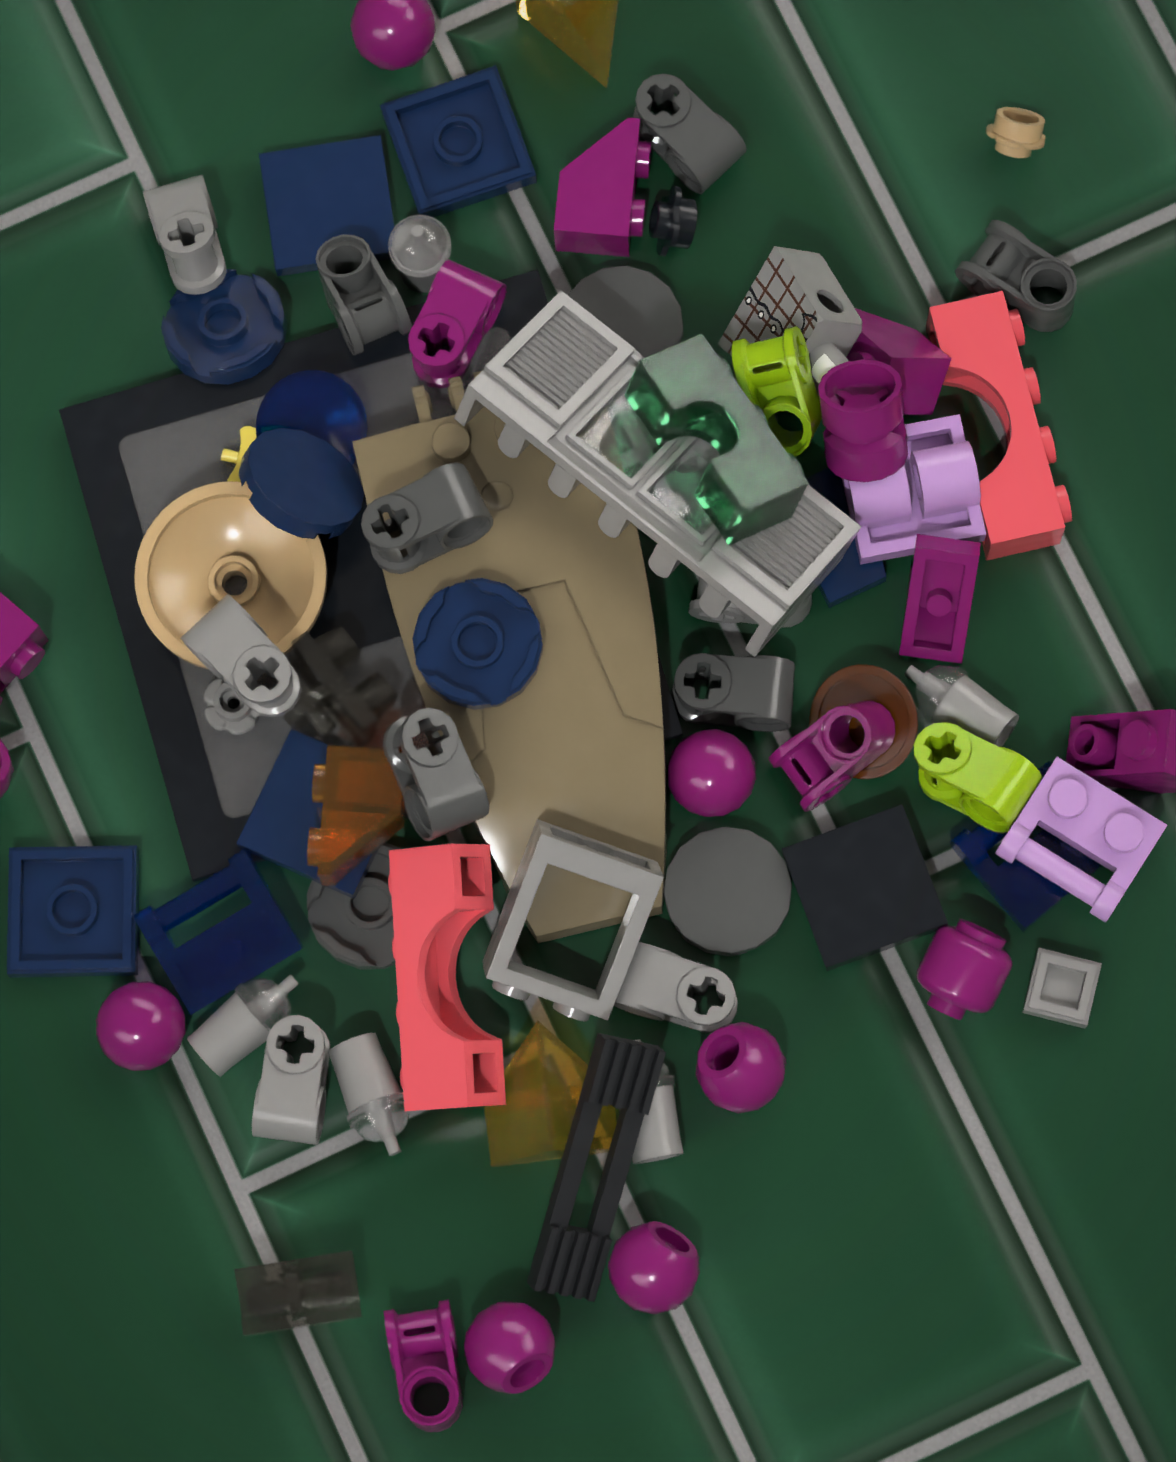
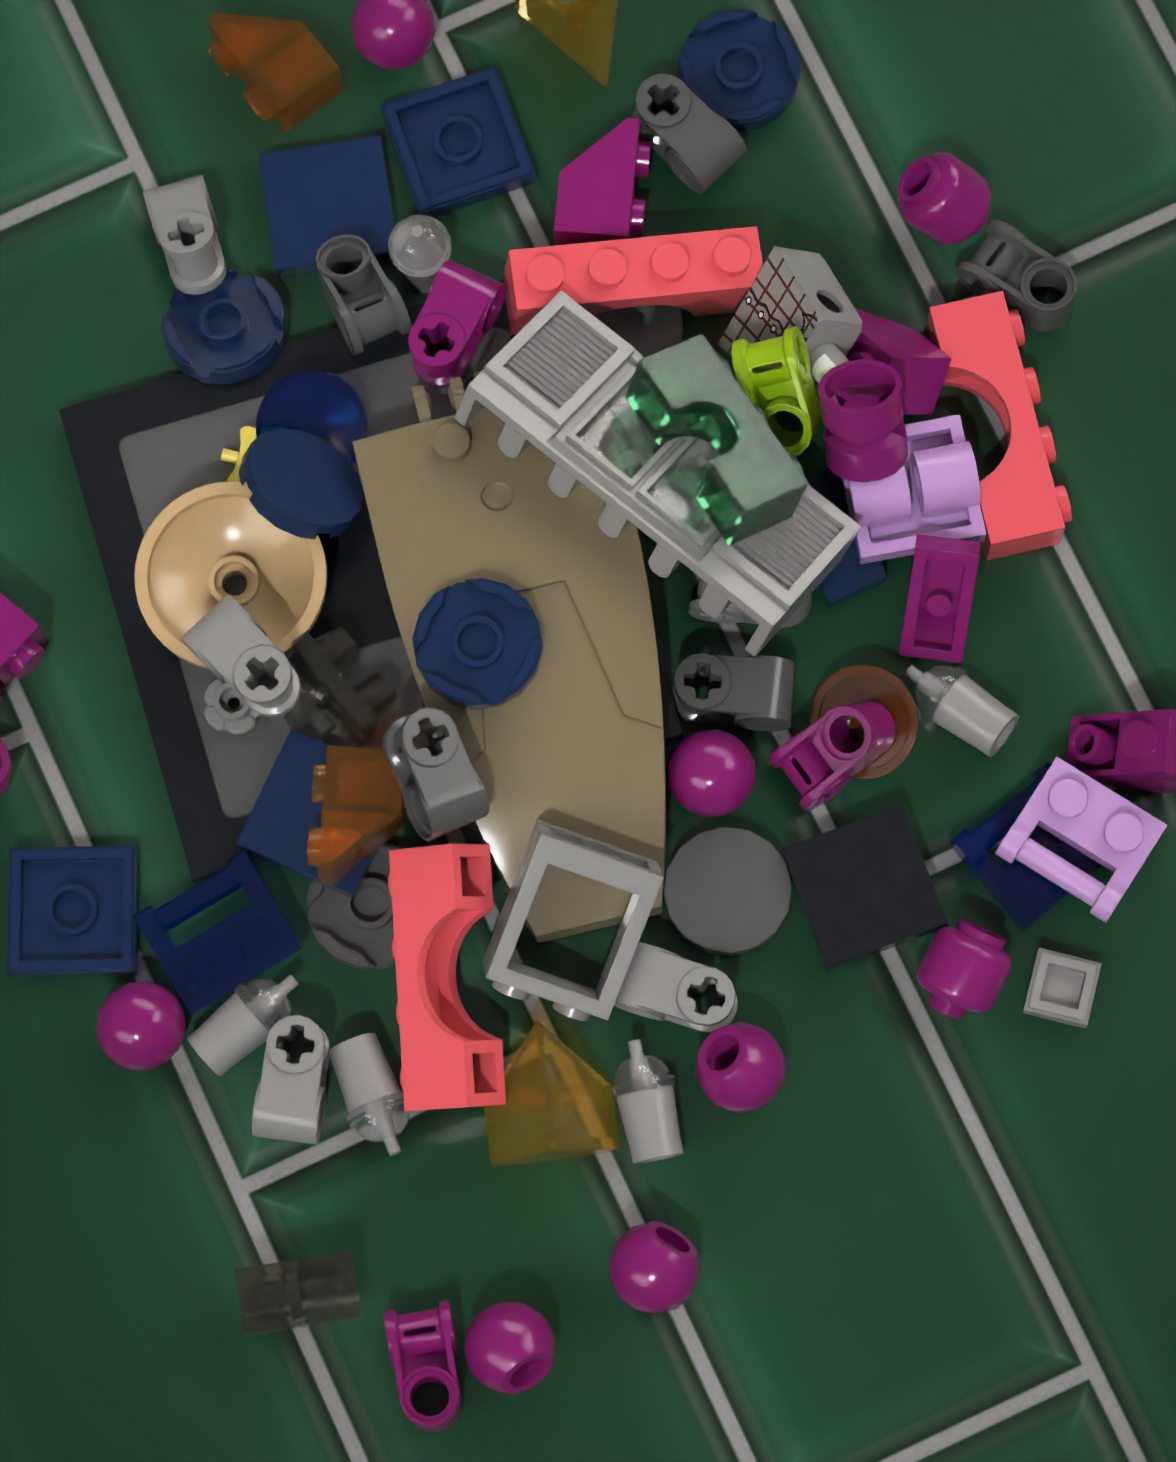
dark grey piece [361,463,493,574] -> none
black container [527,1033,666,1302] -> none
black plate [649,186,697,256] -> none
lime piece [914,722,1042,833] -> none
tan plate [986,107,1046,158] -> none
none -> clear orange slope [206,12,344,133]
none -> coral arch [502,226,763,335]
none -> dark blue tile [677,9,800,132]
none -> magenta head [898,152,991,245]

